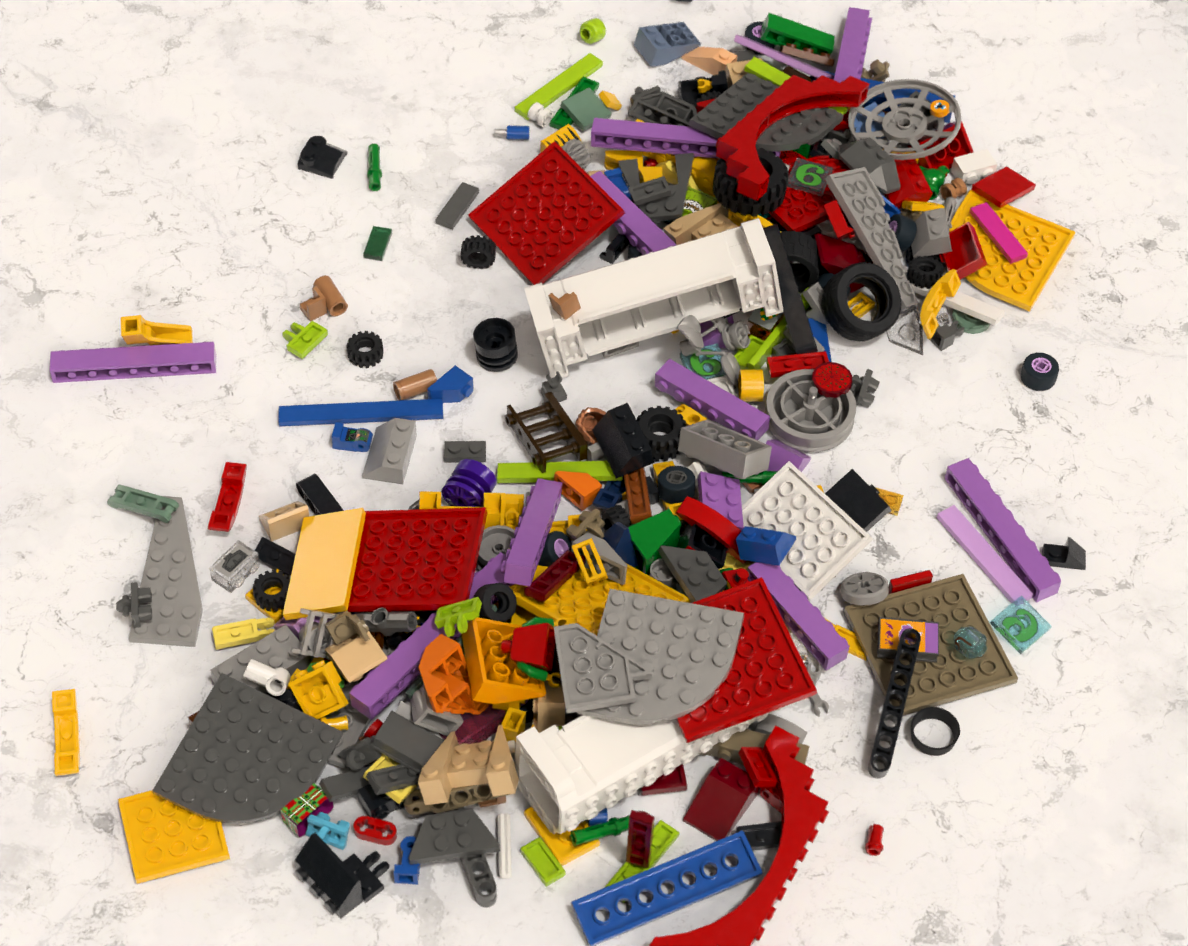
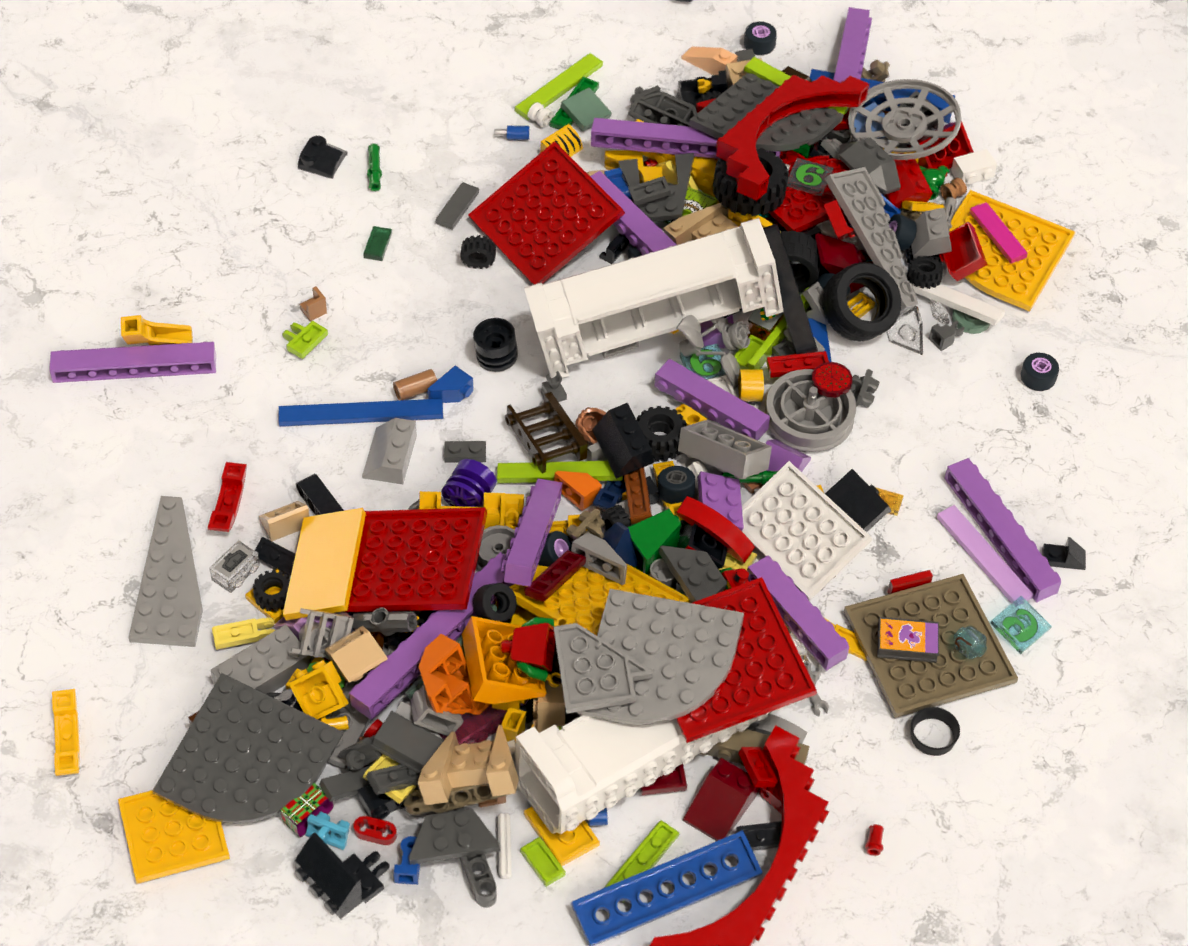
sand green plate [107,484,179,523] -> none
dark grey hips [116,582,152,628] -> none
white piece [243,659,291,696] -> none
medium nougat pin [313,275,348,316] -> none
dark tan bracket [324,611,370,645] -> none
blue leg [332,422,373,452] -> none
black tyre [347,331,383,368] -> none
lime hinge [434,597,482,637] -> none
medium nougat panel [548,292,581,320] -> none
light grey gear [561,138,591,169] -> none
green pin [570,815,630,846] -> none
yellow tile [572,538,608,586] -> none
lime head [580,18,606,44] -> none
yellow tile [599,90,622,111] -> none
dark red plate [626,810,655,868] -> none
sand blue slope [634,22,701,67] -> none
lavender tile [734,35,834,80] -> none
blue slope [736,526,797,566] -> none
green brick [760,13,835,55] -> none
reddish brown plate [779,43,835,67] -> none
light grey wheel [841,572,889,606] -> none
black beam [868,628,921,779] -> none
yellow slope [920,269,961,339] -> none
light orange tile [930,100,949,118] -> none
red tile [971,166,1036,208] -> none

